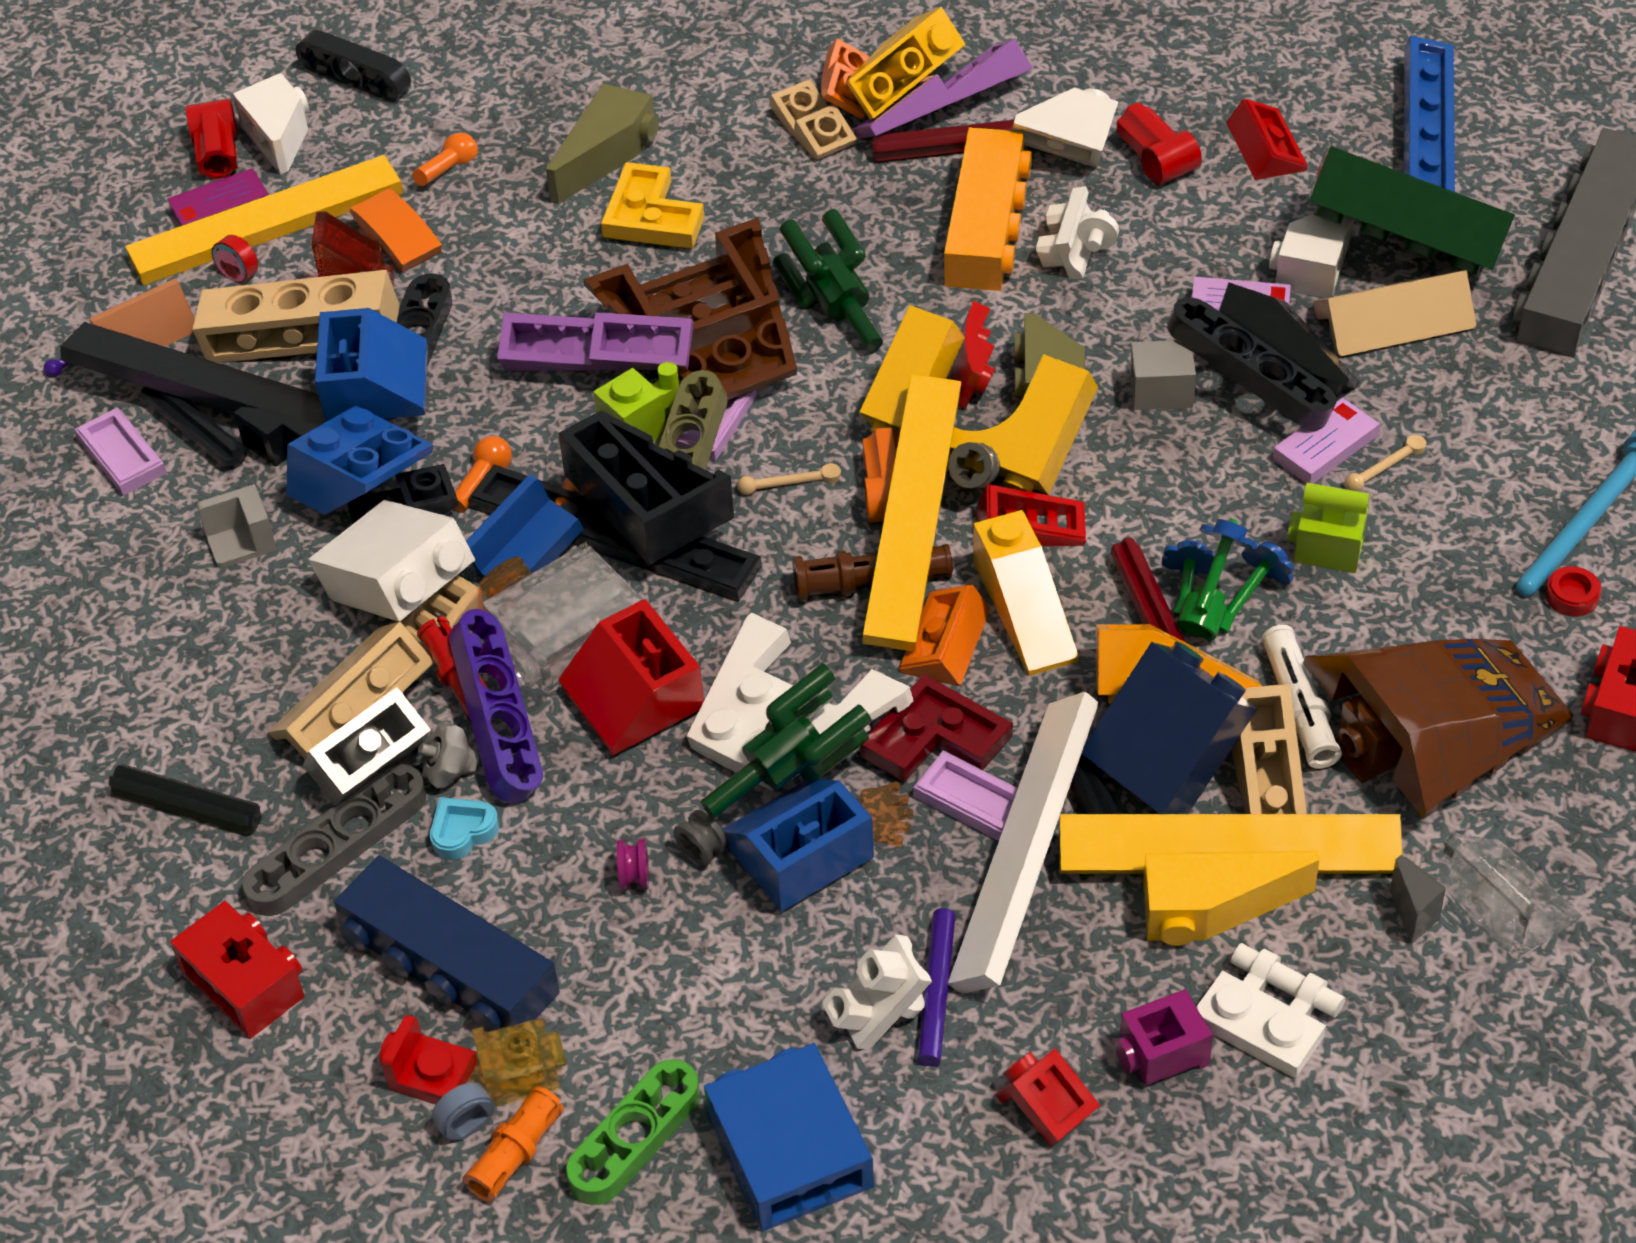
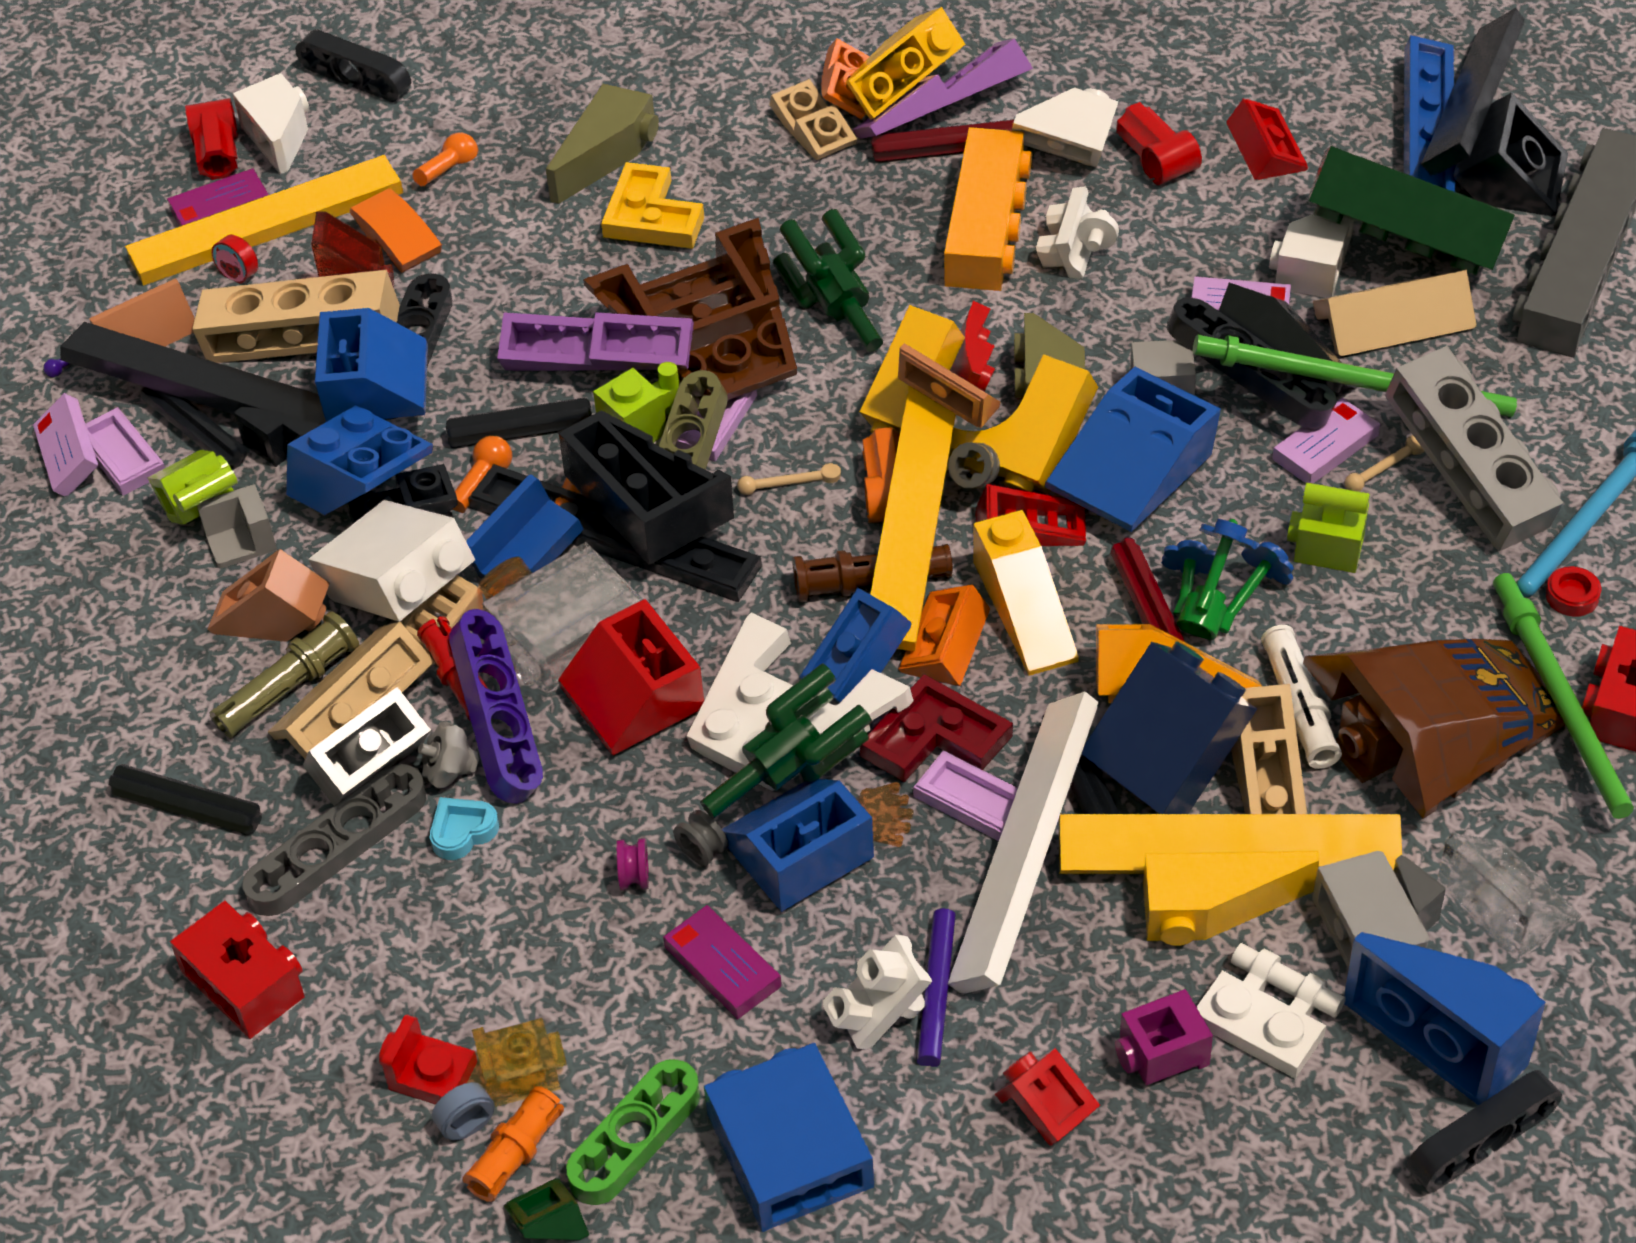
dark blue brick [334,855,560,1041] -> none
none -> lavender tile [33,393,98,496]
none -> lime brick [147,450,238,525]
none -> nougat slope [207,549,330,642]
none -> olive pin [209,611,359,739]
none -> black axle [446,398,592,448]
none -> dark green slope [503,1178,589,1240]
none -> magenta tile [663,905,782,1020]
none -> blue slope [799,588,912,704]
none -> nougat slope [898,343,1000,428]
none -> blue slope [1045,367,1221,532]
none -> bright green bar [1193,334,1517,417]
none -> light grey panel [1312,851,1429,969]
none -> blue slope [1344,932,1546,1105]
none -> light grey brick [1385,346,1563,552]
none -> black beam [1406,1070,1562,1193]
none -> black tile [1421,8,1525,176]
none -> black slope [1453,92,1568,216]
none -> bright green bar [1493,573,1634,819]

